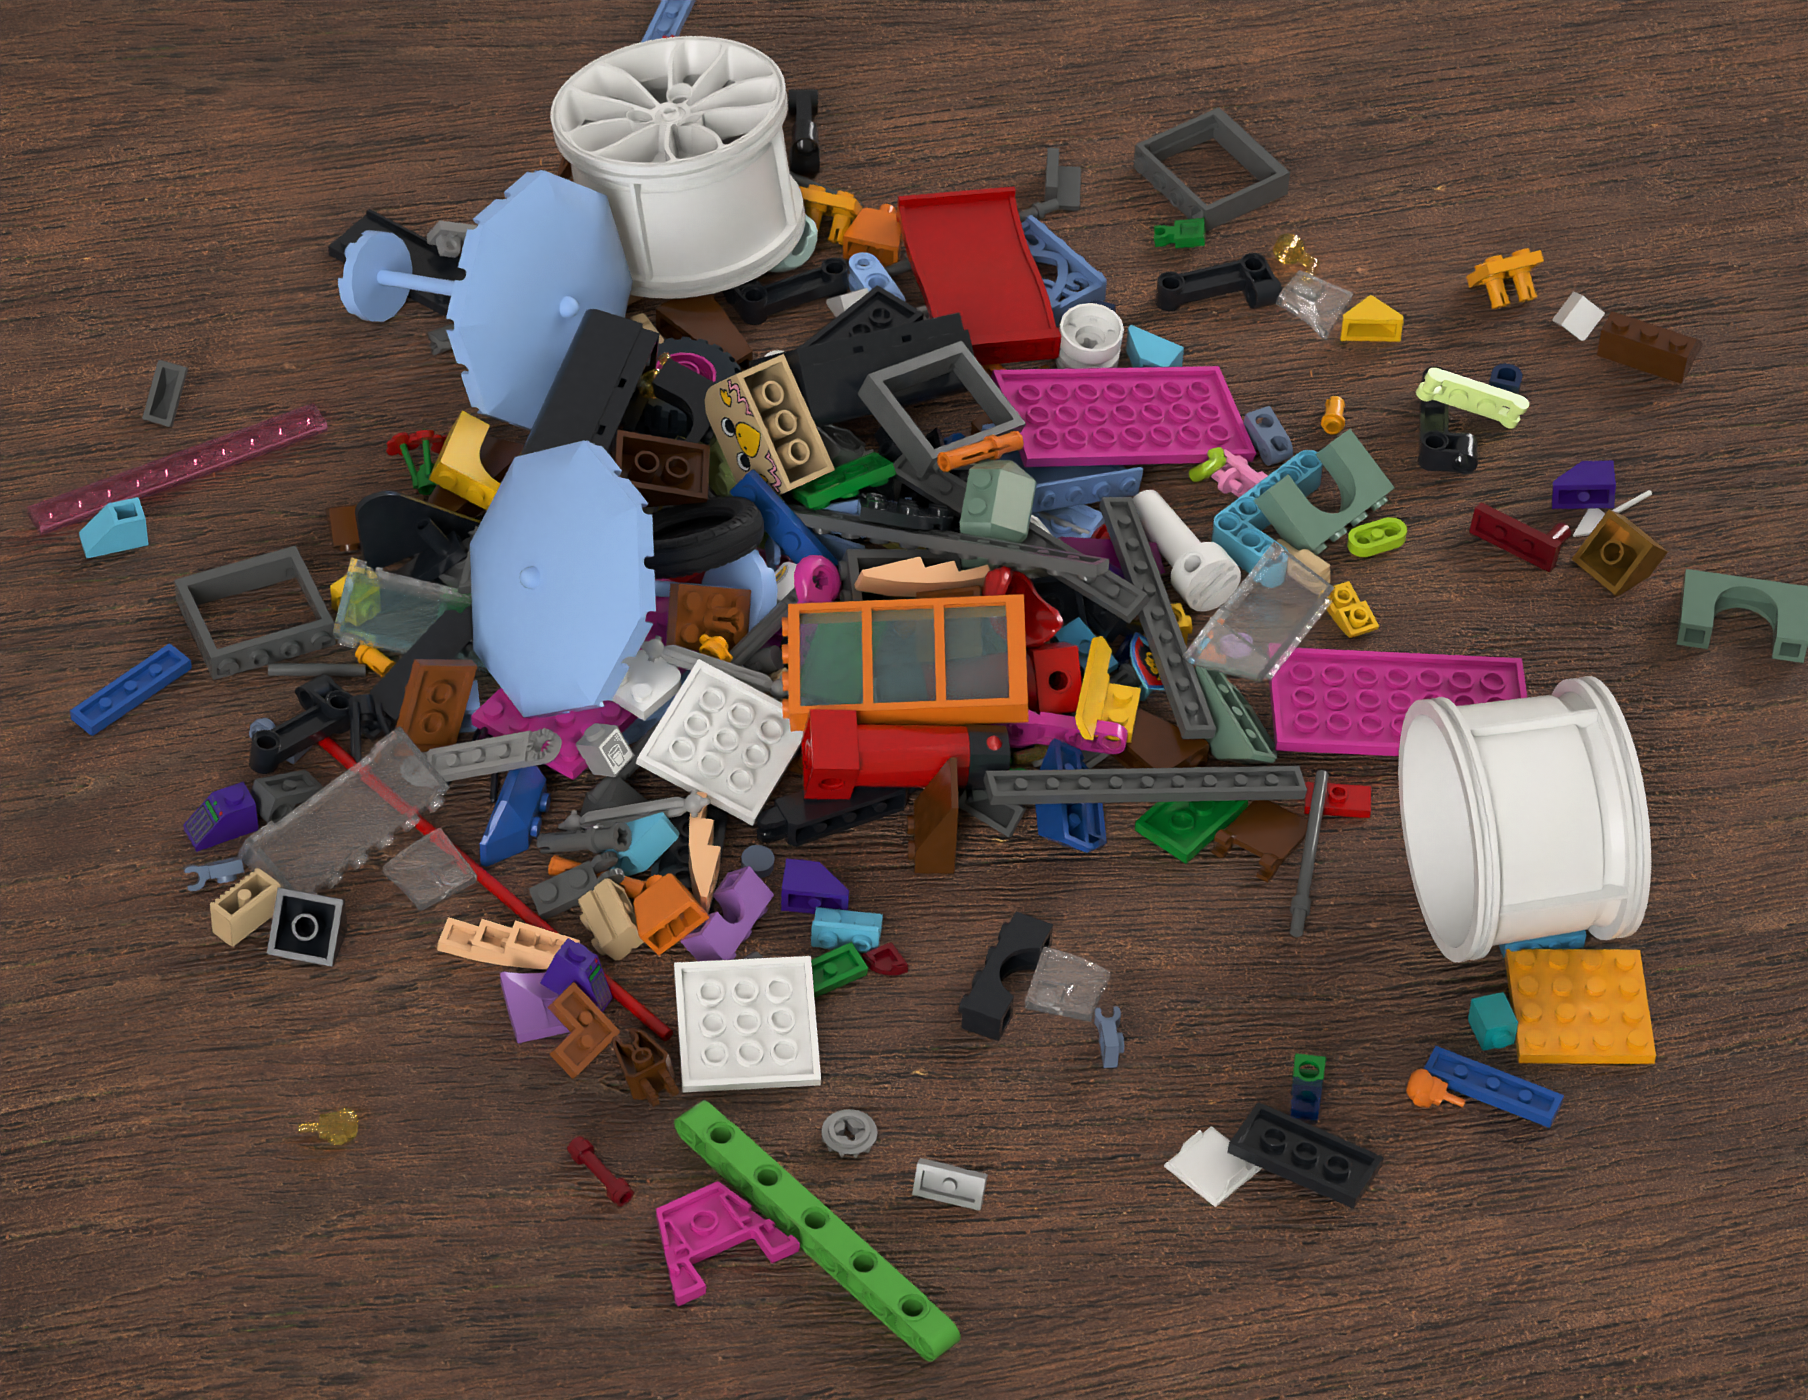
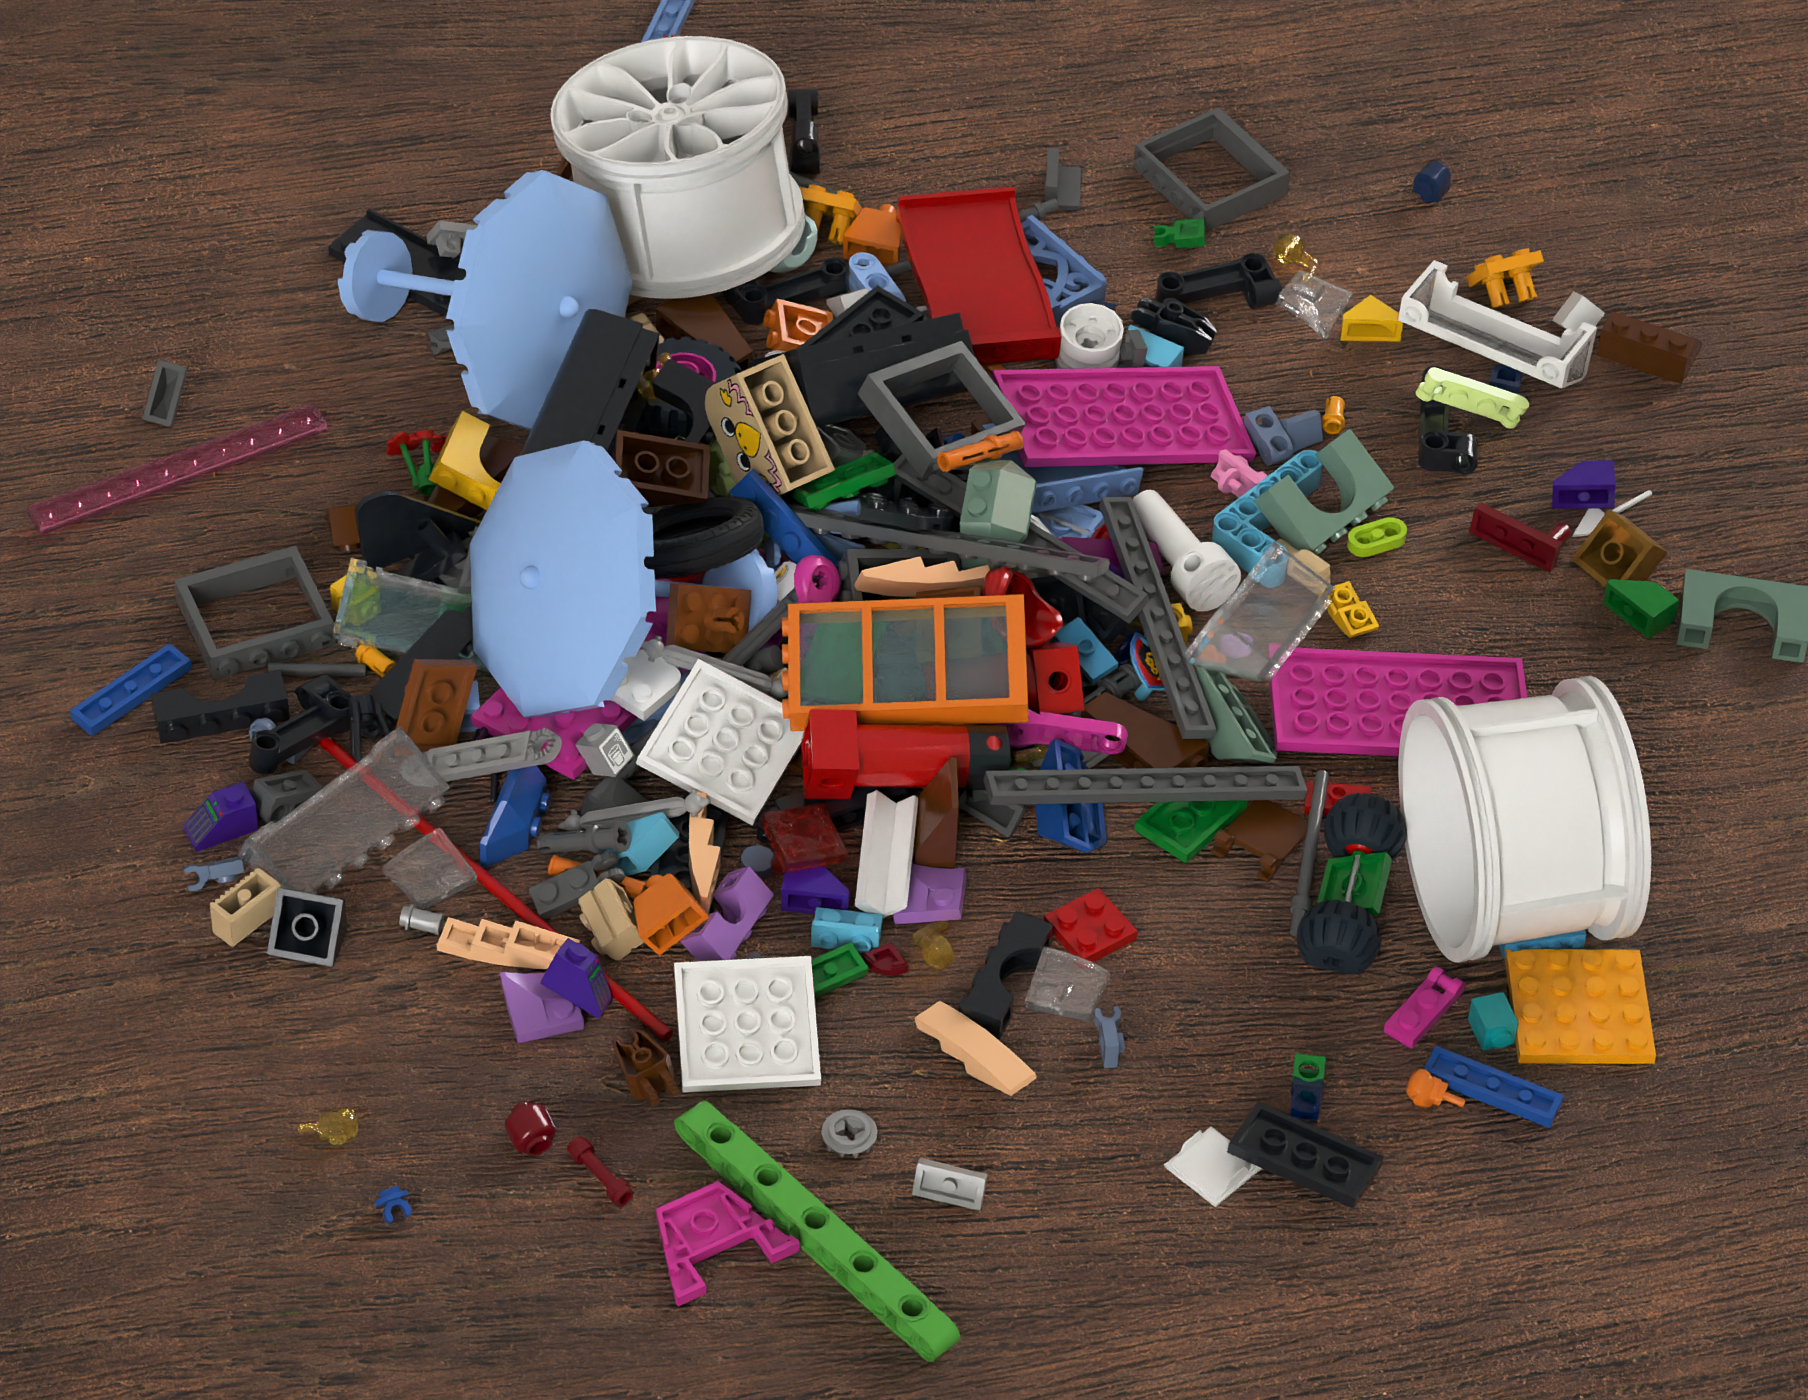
medium azure slope [79,497,149,559] -> none
dark orange plate [547,982,620,1079] -> none
light orange plate [699,634,733,662] -> none
yellow plate [1075,636,1141,743] -> none
lime arm [1189,447,1227,482] -> none
none -> black arch [151,670,290,744]
none -> blue plate [374,1186,411,1224]
none -> light grey pin [399,904,444,935]
none -> dark red head [505,1102,556,1156]
none -> clear red plate [760,803,848,873]
none -> orange plate [763,299,833,352]
none -> white panel [855,790,919,918]
none -> medium lavender plate [893,863,967,924]
none -> clear yellow plate [912,921,954,970]
none -> light nougat slope [914,1001,1036,1096]
none -> red plate [1044,888,1138,968]
none -> dark grey plate [1116,330,1148,368]
none -> black hinge [1130,297,1217,355]
none -> sand blue tile [1279,410,1323,453]
none -> black plate [1297,793,1406,975]
none -> dark pink plate [1384,966,1466,1049]
none -> white windscreen [1398,260,1597,388]
none -> dark blue plate [1412,161,1451,203]
none -> green slope [1603,579,1679,639]

